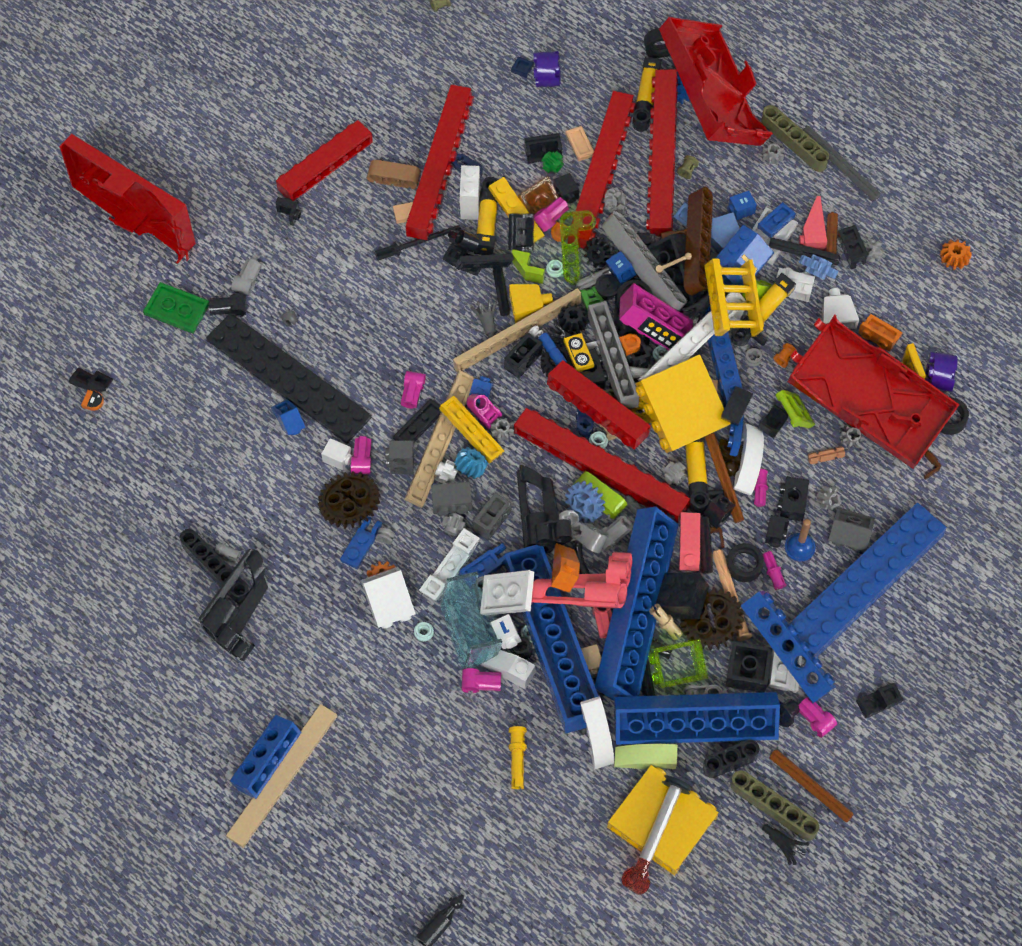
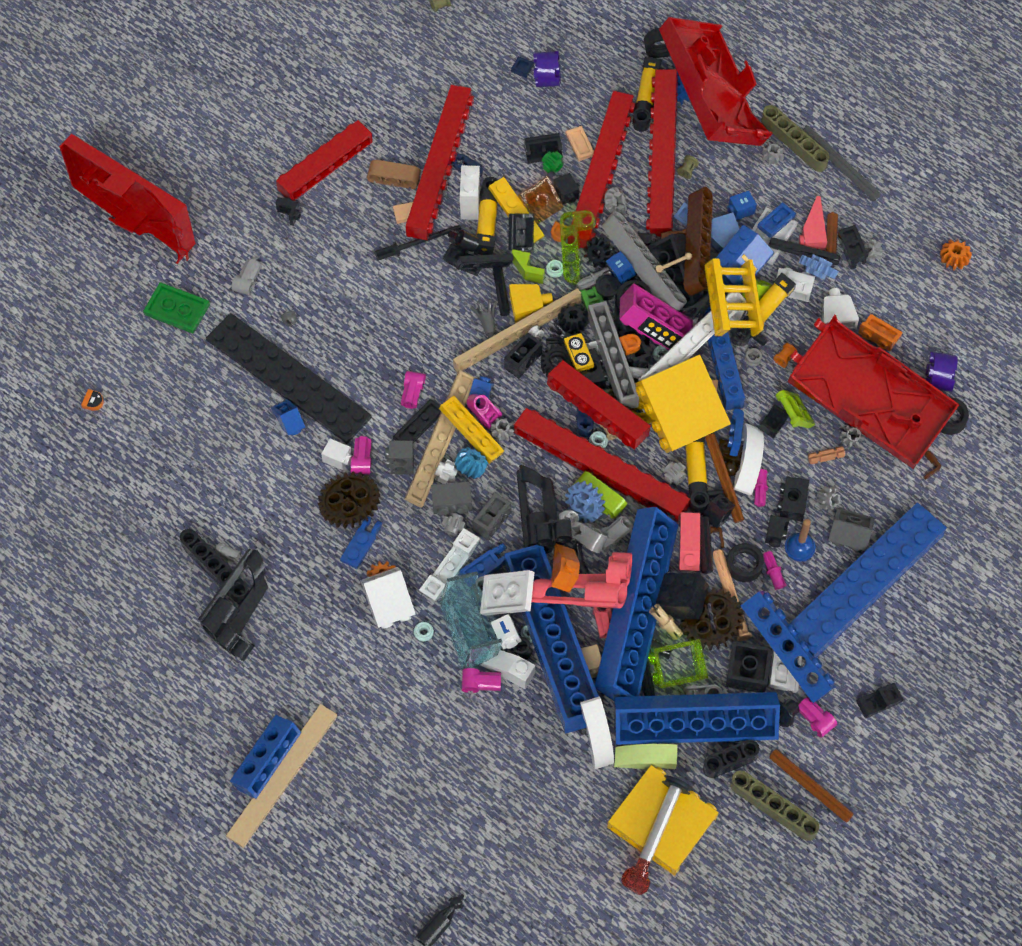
black slope [69,367,113,392] -> none
black piece [209,293,246,317] -> none
light grey bush [376,528,395,545] -> none
yellow pin [509,726,527,789] -> none
dark pink piece [534,197,569,232] -> none
blue piece [538,333,567,366] -> none
black slope [721,386,753,426] -> none
black piece [762,824,810,865] -> none
yellow tile [901,343,926,379] -> none

